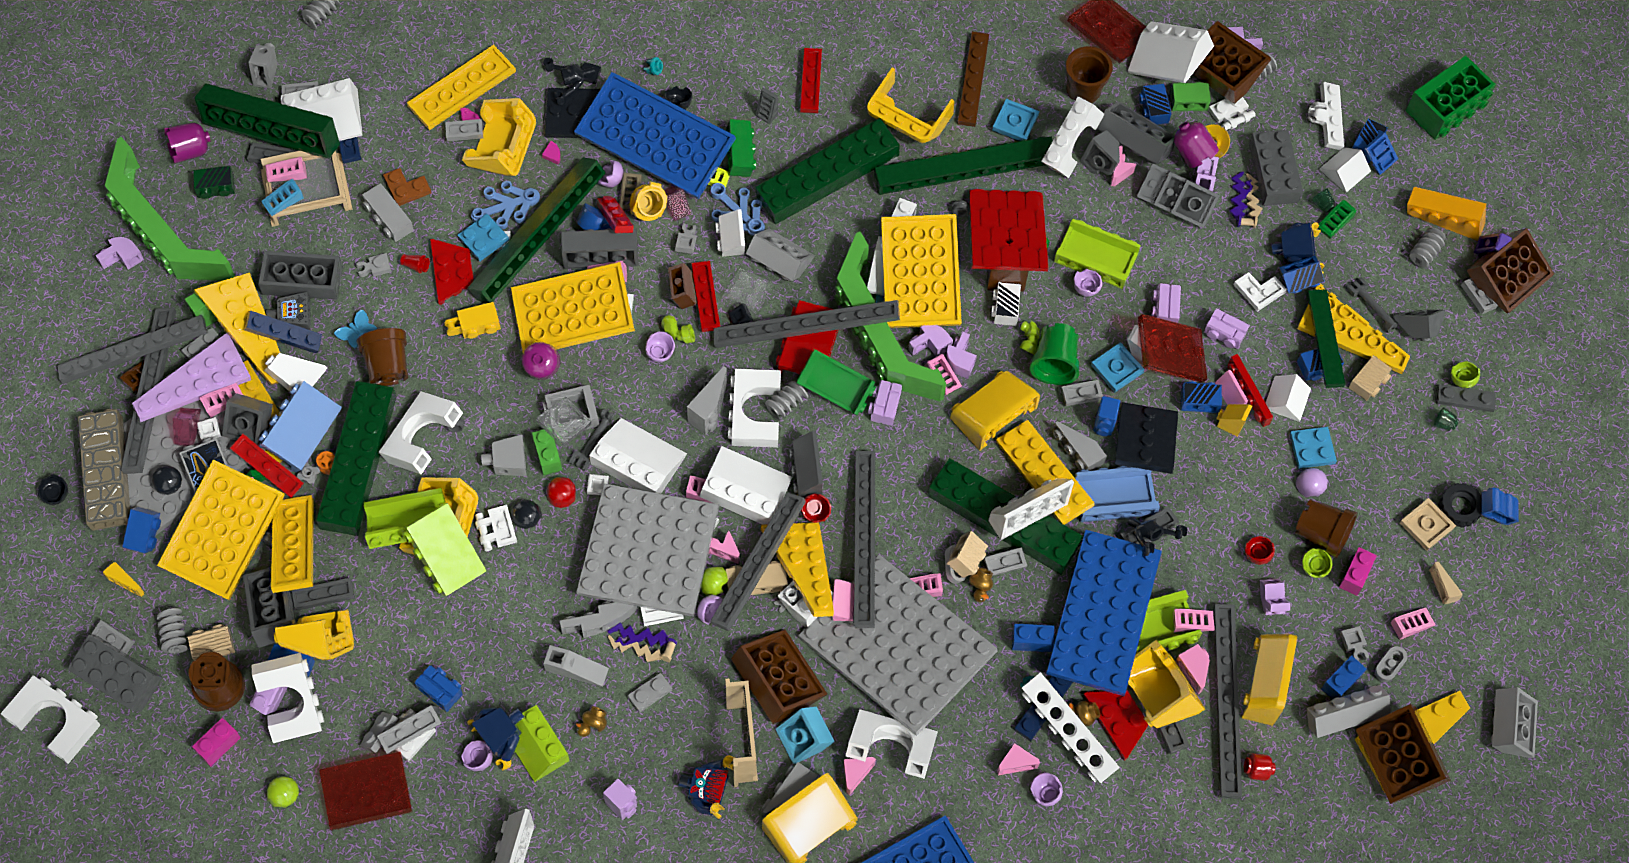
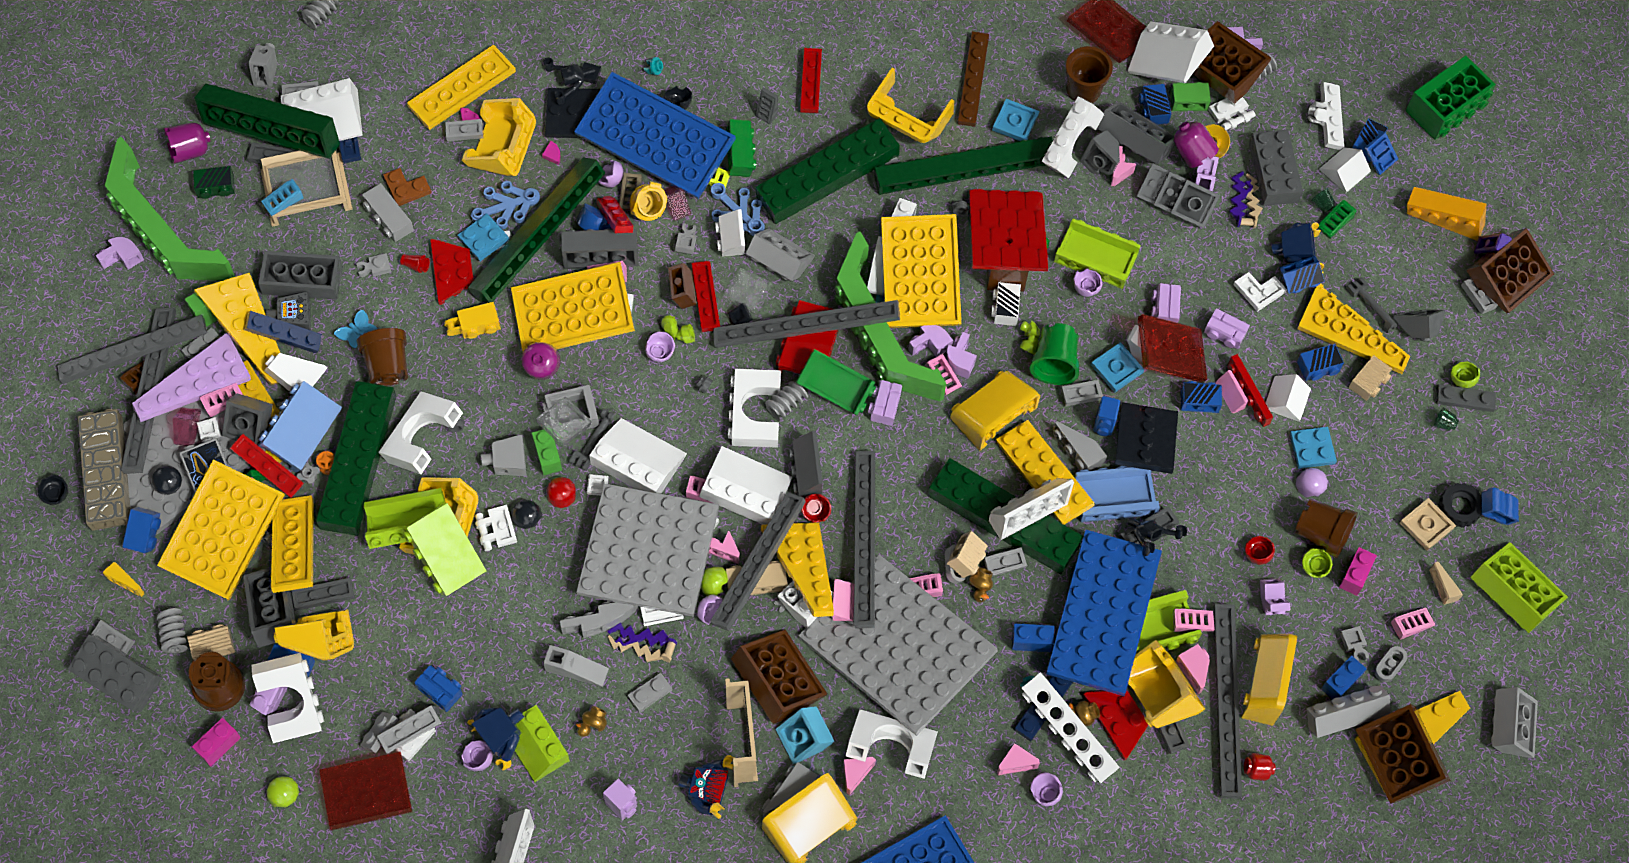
white arch [1,675,100,764] -> none
bright pink slope [265,157,307,182] -> none
light grey slope [687,366,727,435] -> none
yellow slope [1217,404,1252,437] -> none
dark green tile [1307,289,1345,388] -> none
light grey piece [1410,227,1446,268] -> none
none -> lime slope [1470,542,1568,633]

